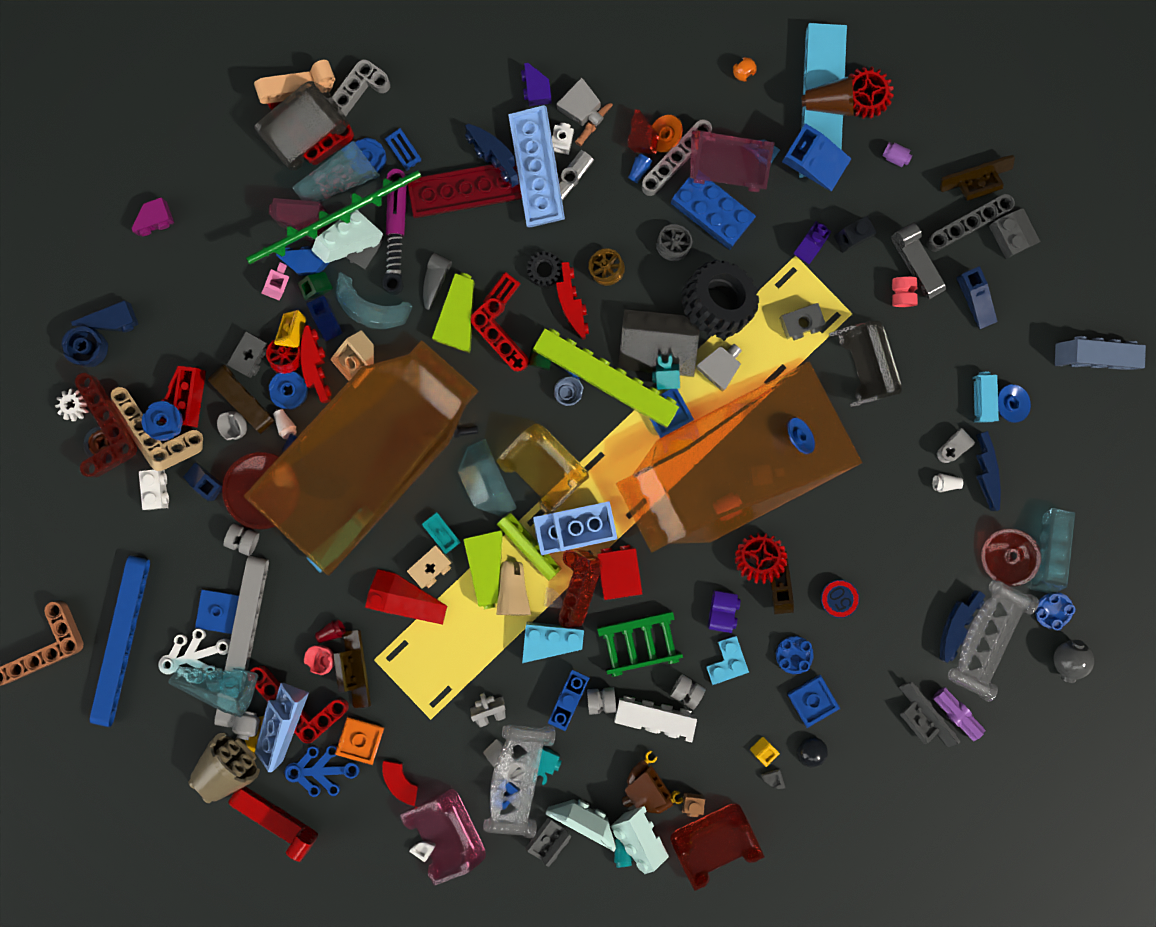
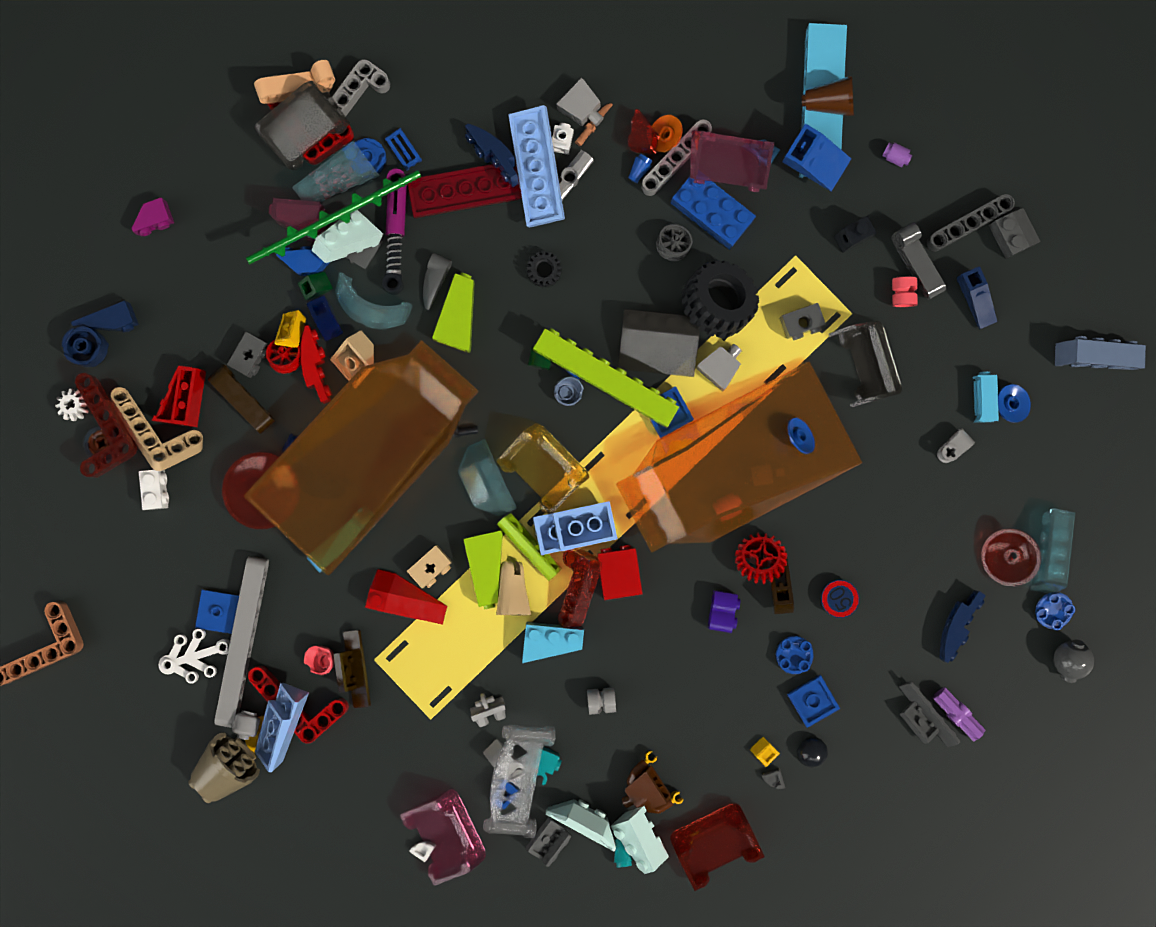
blue beam [90,555,150,727] -> none
blue plate [142,401,183,441] -> none
clear light blue wedge [168,667,258,717] -> none
dark blue slope [183,462,226,501] -> none
light grey hair [217,411,247,440] -> none
light grey wheel [224,523,259,556] -> none
red beam [228,787,319,862] -> none
bright pink brick [261,262,289,301] -> none
blue plate [269,372,309,410] -> none
white cone [273,409,297,439] -> none
blue plant [284,745,360,797] -> none
dark red cone [315,620,346,643] -> none
orange tile [335,716,384,765] -> none
red tile [382,760,418,806] -> none
teal plate [422,512,461,554] -> none
red beam [471,298,529,372] -> none
red tile [483,272,521,312] -> none
dark purple slope [521,63,552,106] -> none
clear tile [544,587,563,609] -> none
blue slope [548,670,590,731] -> none
red slope [556,262,589,340] -> none
pearl gold wheel [588,248,625,286] -> none
green fence [597,611,683,677] -> none
white wedge [614,696,697,742] -> none
teal brick [652,353,680,390] -> none
light grey wheel [670,674,706,710] -> none
medium nougat brick [682,793,705,817] -> none
medium azure plate [706,635,749,685] -> none
orange piece [733,57,757,82] -> none
dark purple slope [794,221,831,264] -> none
red gear [848,66,894,119] -> none
white cone [932,473,963,492] -> none
dark brown bracket [940,155,1015,201] -> none
clear piece [948,580,1039,702] -> none
dark blue slope [976,431,1001,511] -> none

